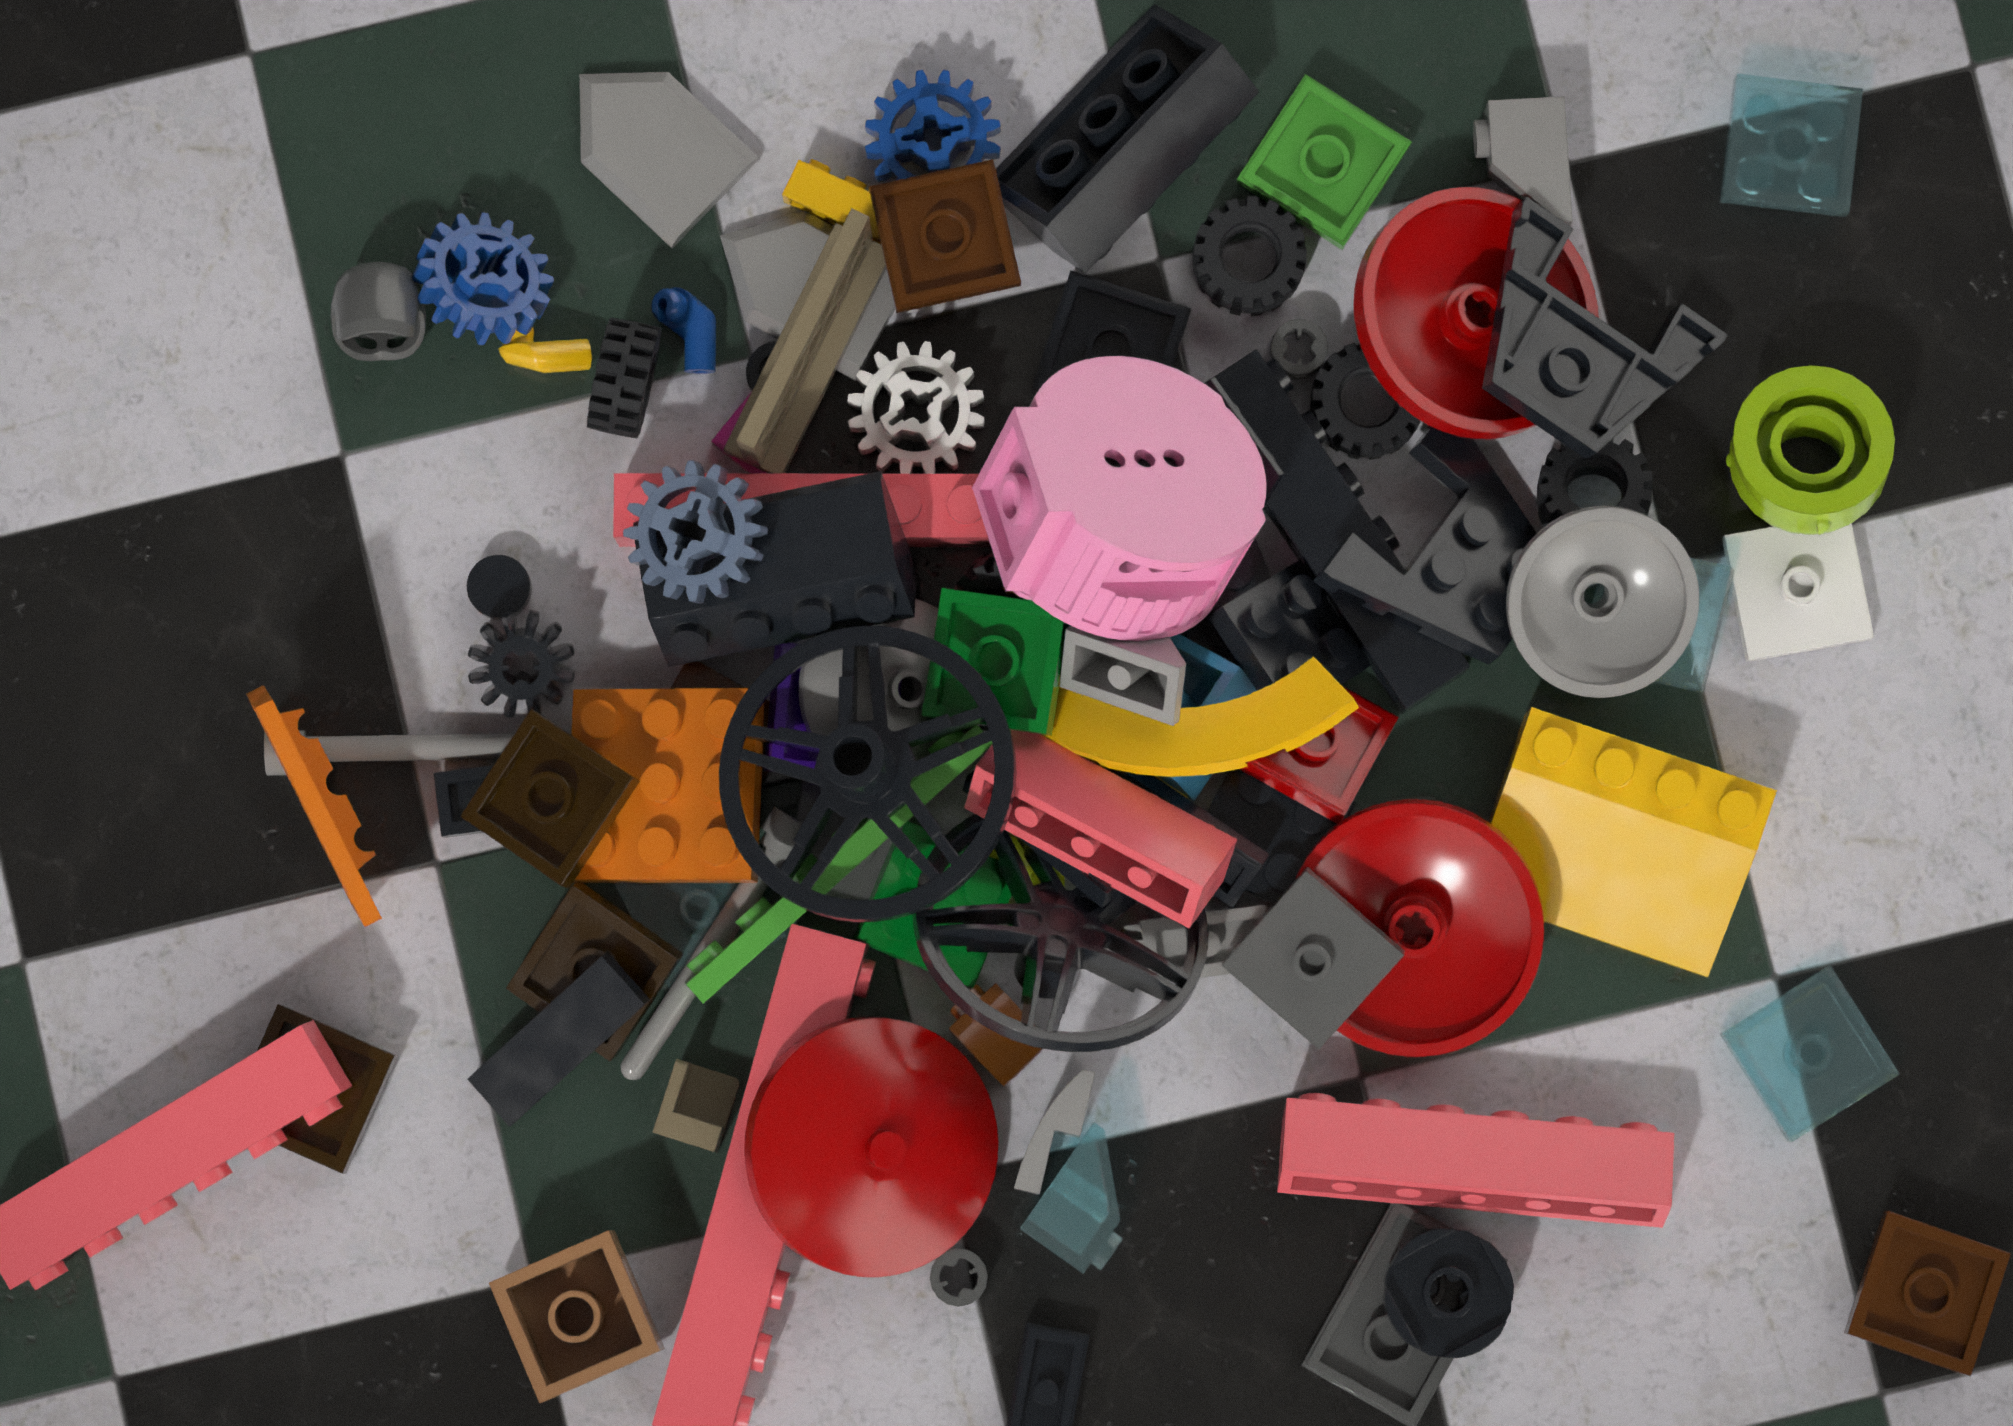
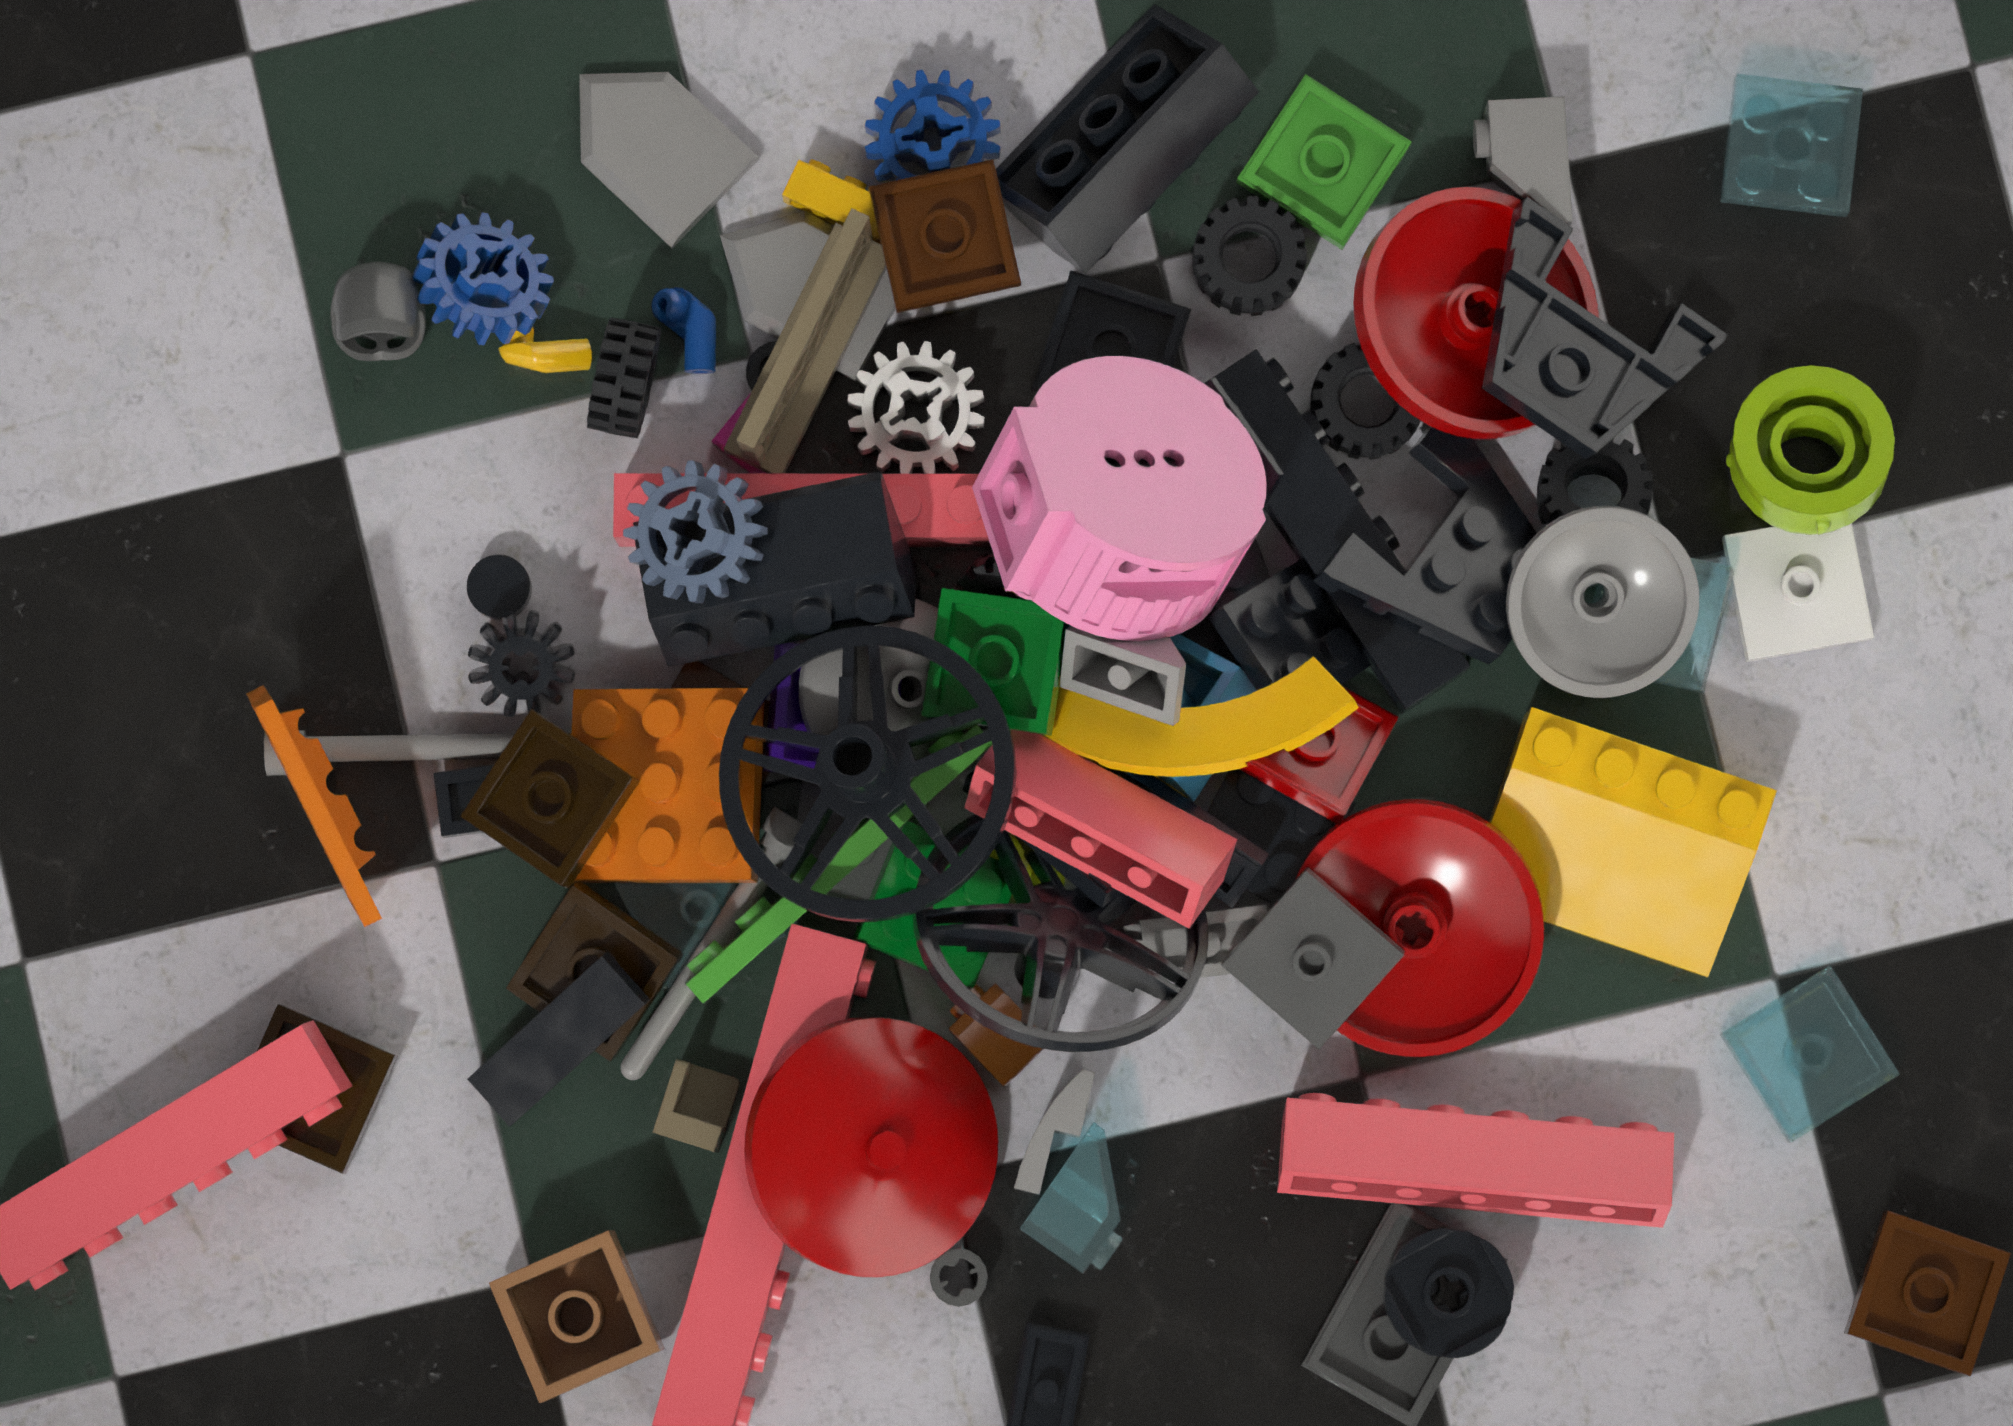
dark grey bush [1270,318,1328,380] -> none

